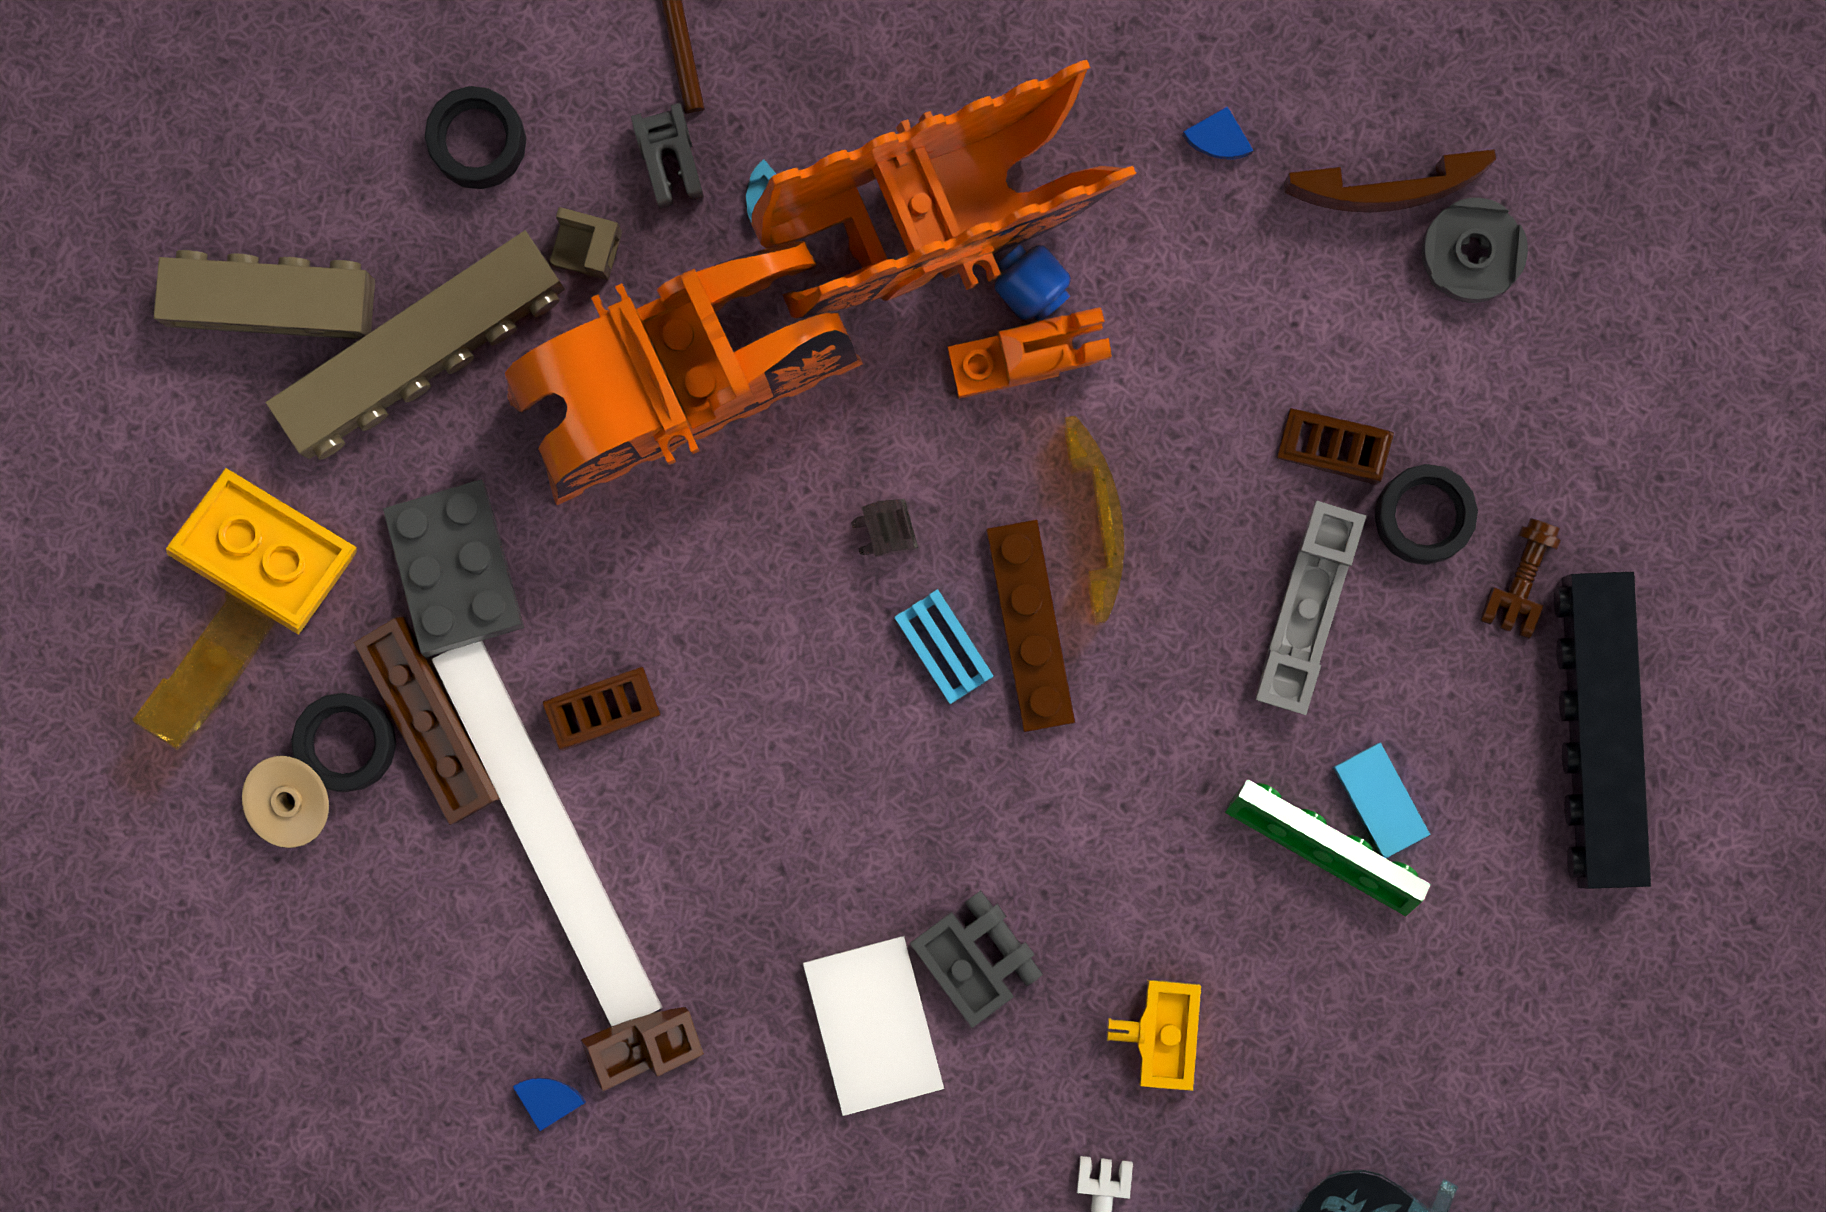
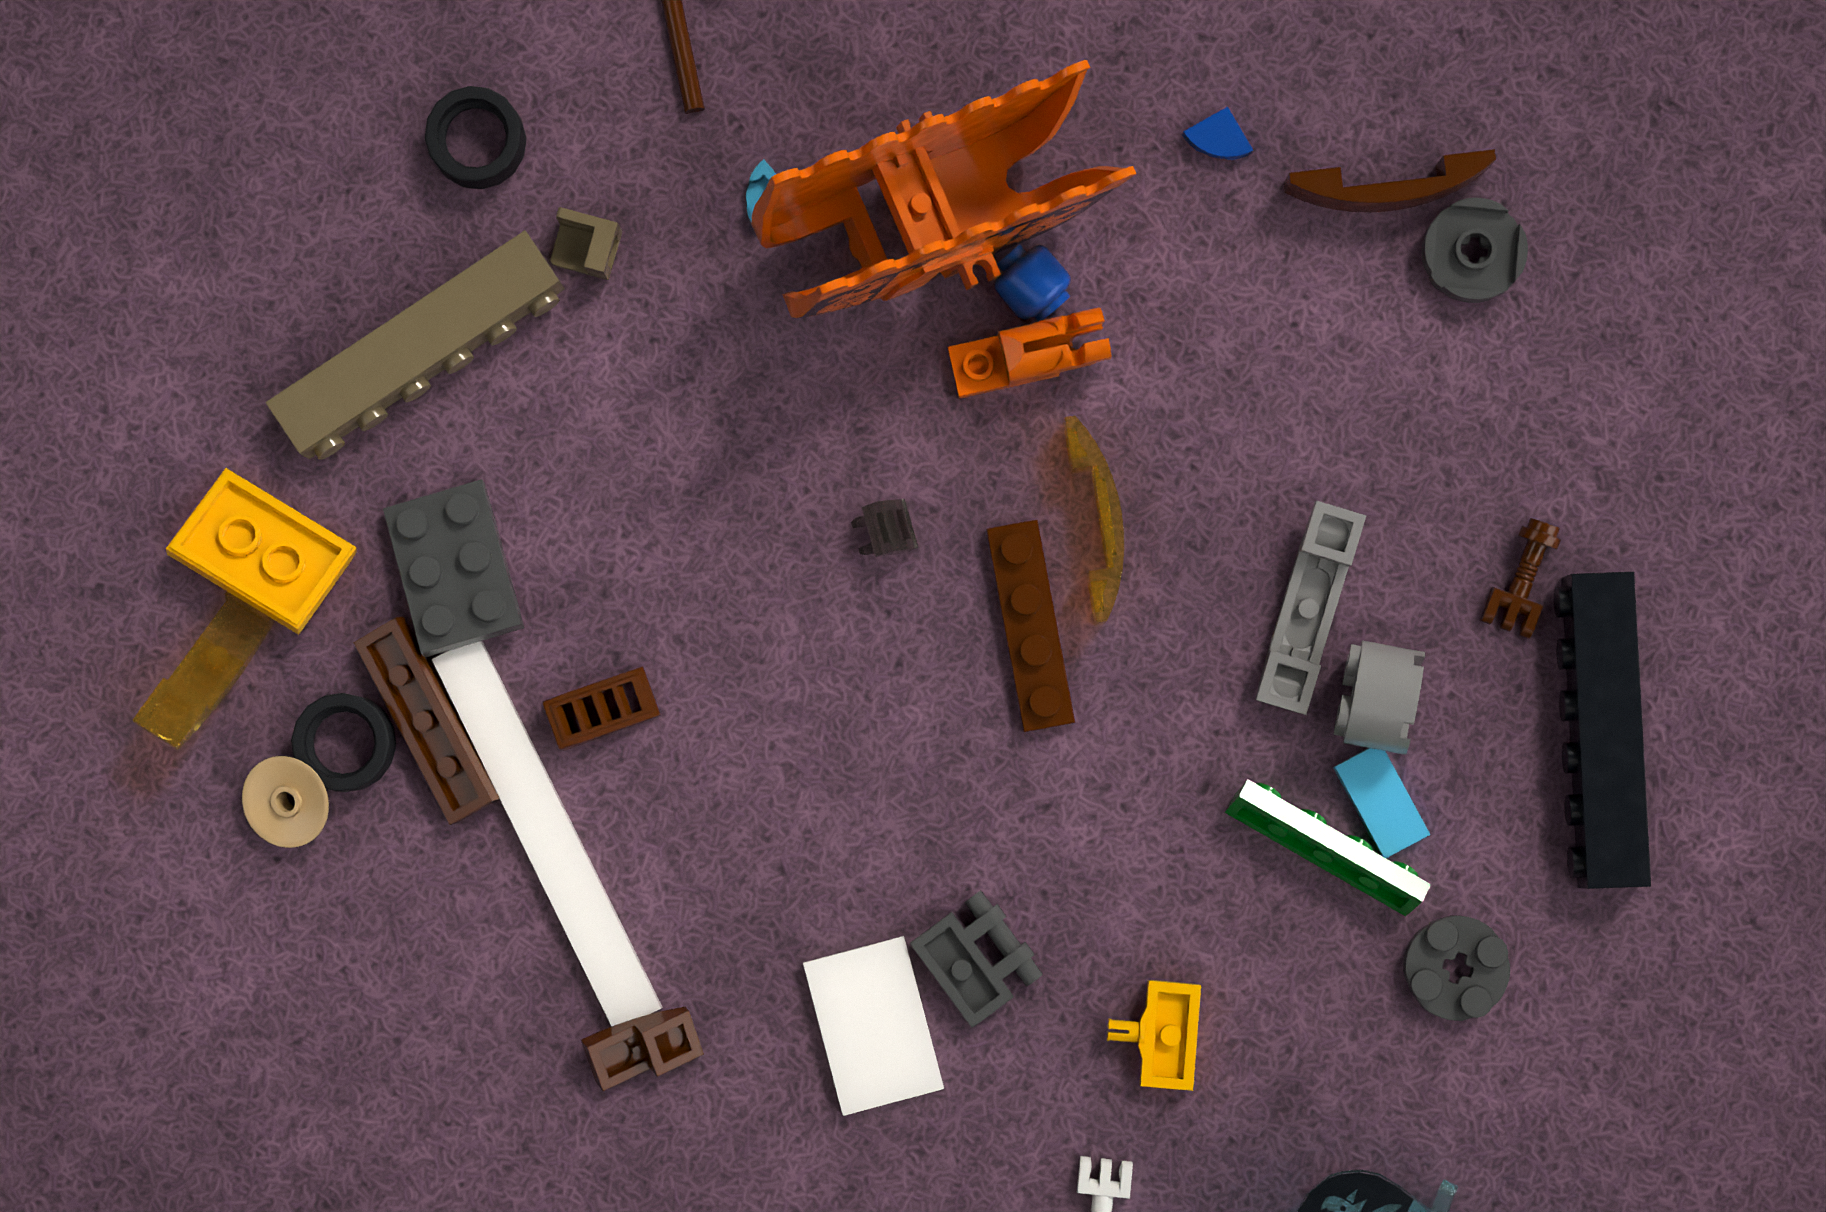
dark tan brick [154,250,375,340] -> none
orange animal [505,240,863,505] -> none
blue tile [513,1078,586,1131] -> none
dark grey piece [631,103,704,209] -> none
medium azure tile [894,589,994,704] -> none
reddish brown slope [1277,408,1394,485] -> none
black tyre [1374,464,1478,565] -> none
none -> light grey brick [1333,640,1425,755]
none -> dark grey plate [1403,915,1510,1021]

